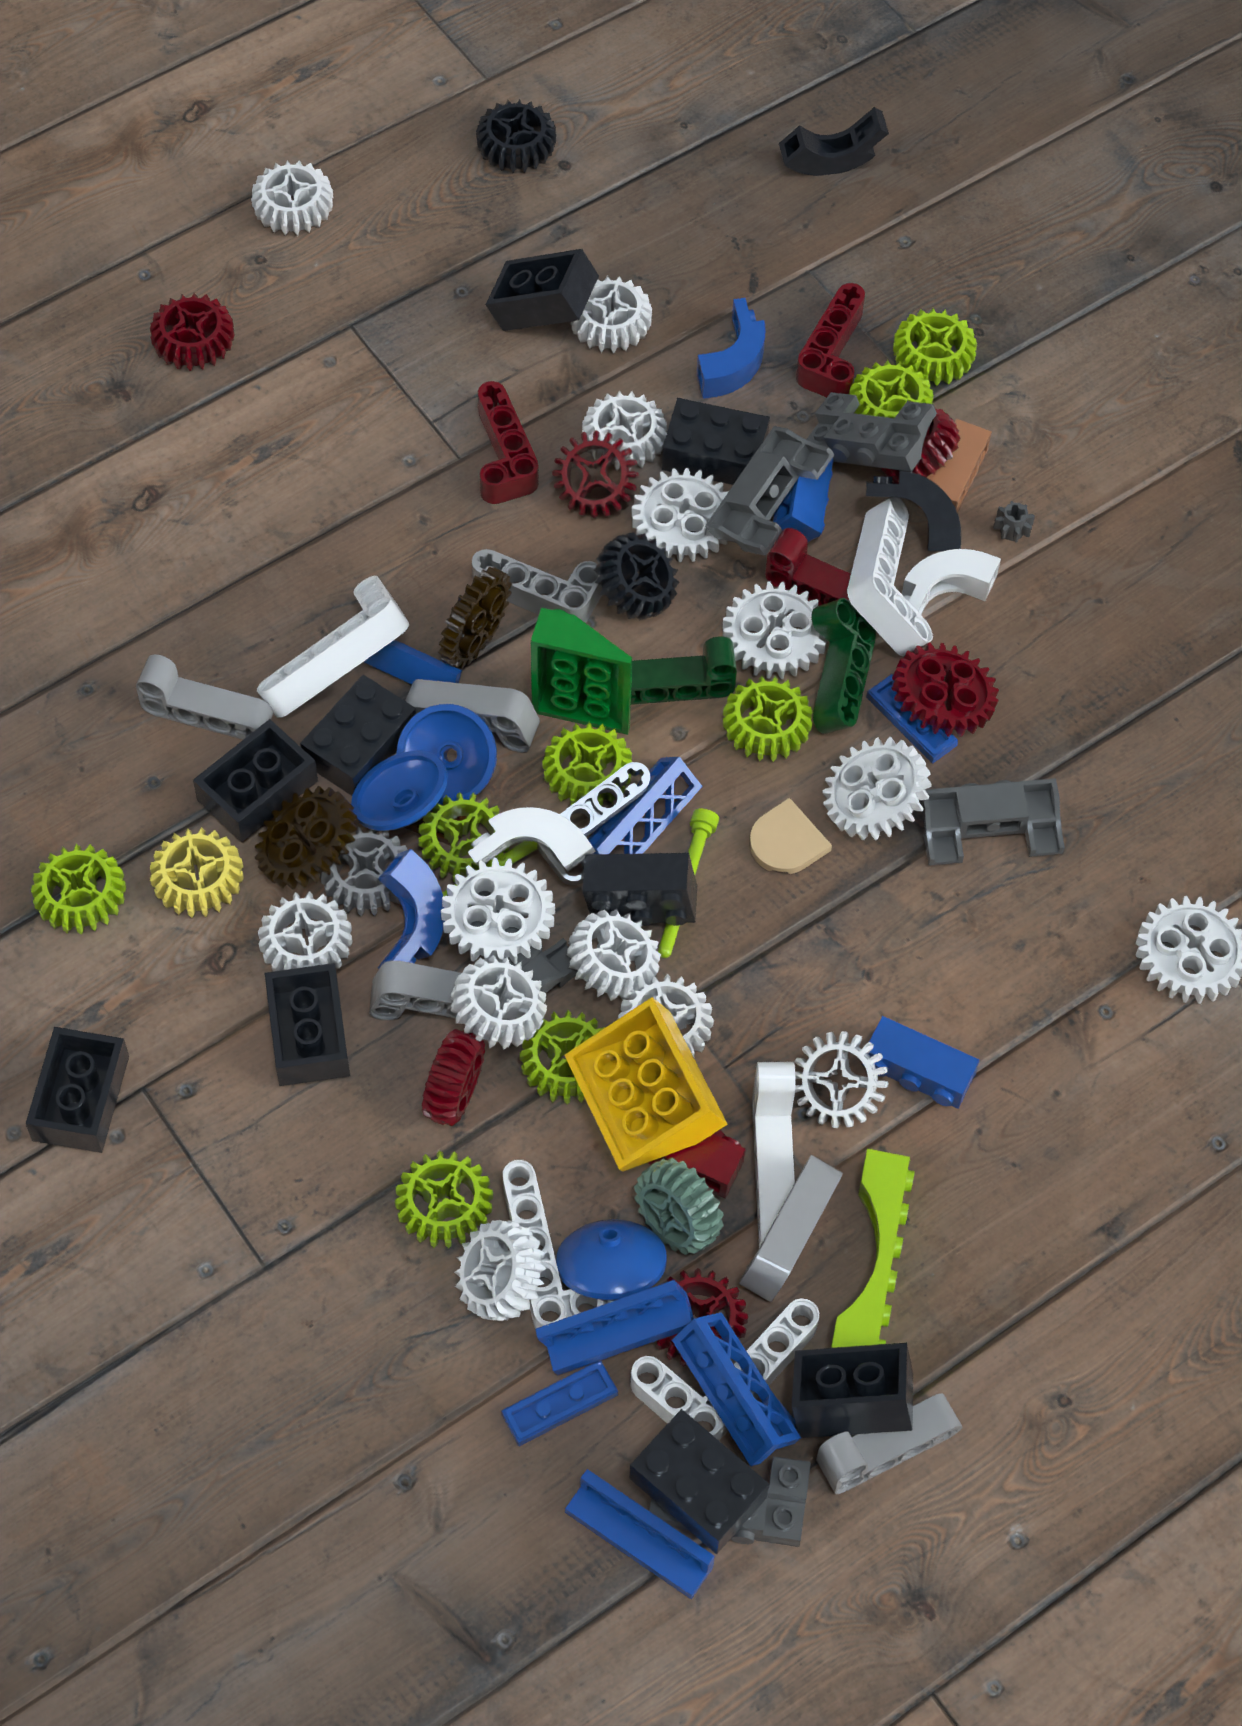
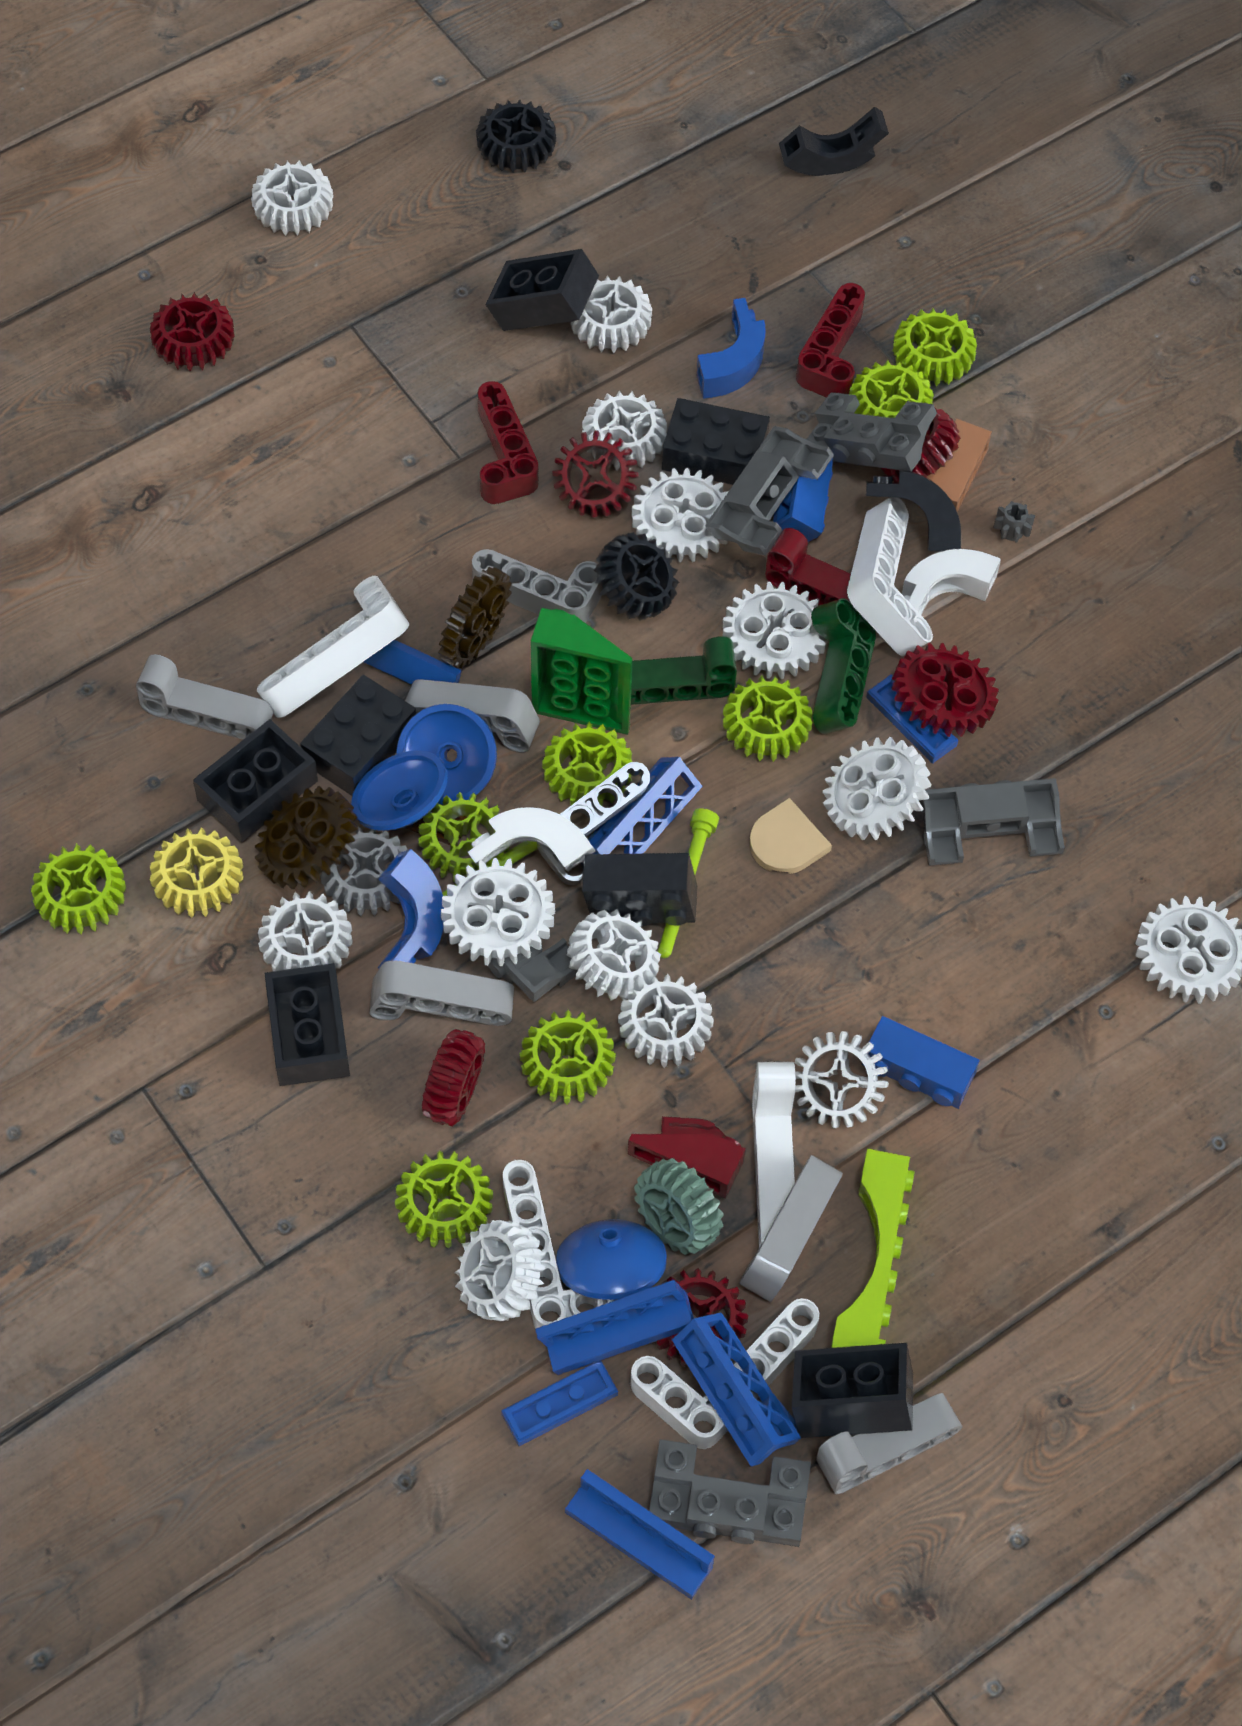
black brick [25,1027,129,1153] -> none
white gear [450,955,547,1049] -> none
yellow slope [564,997,728,1172] -> none
black brick [629,1409,770,1554] -> none

